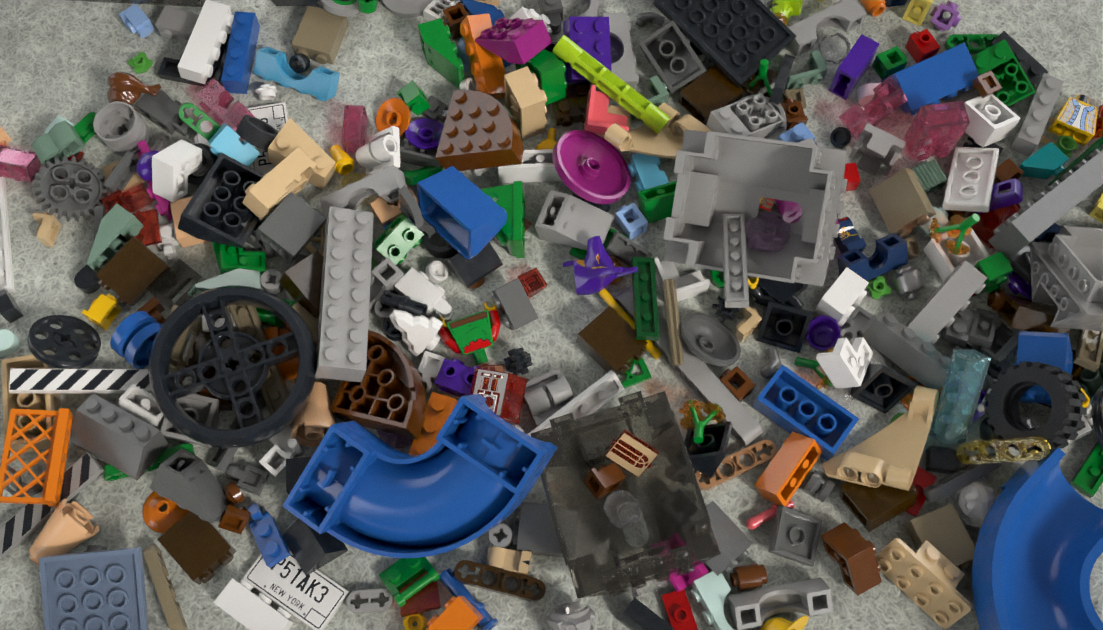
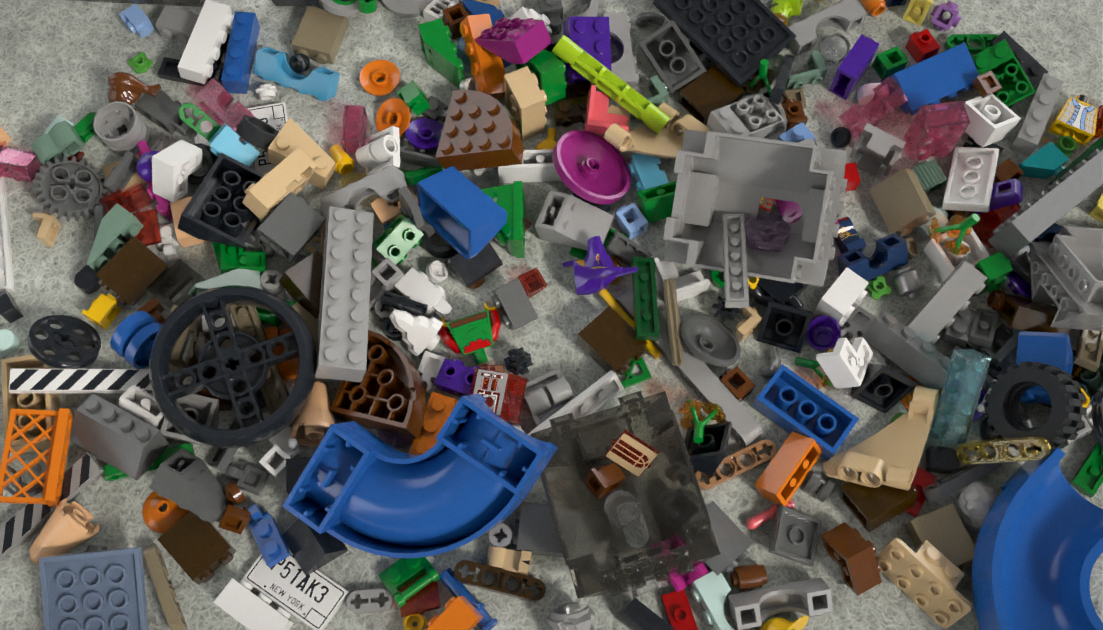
none -> orange dish [359,60,401,96]

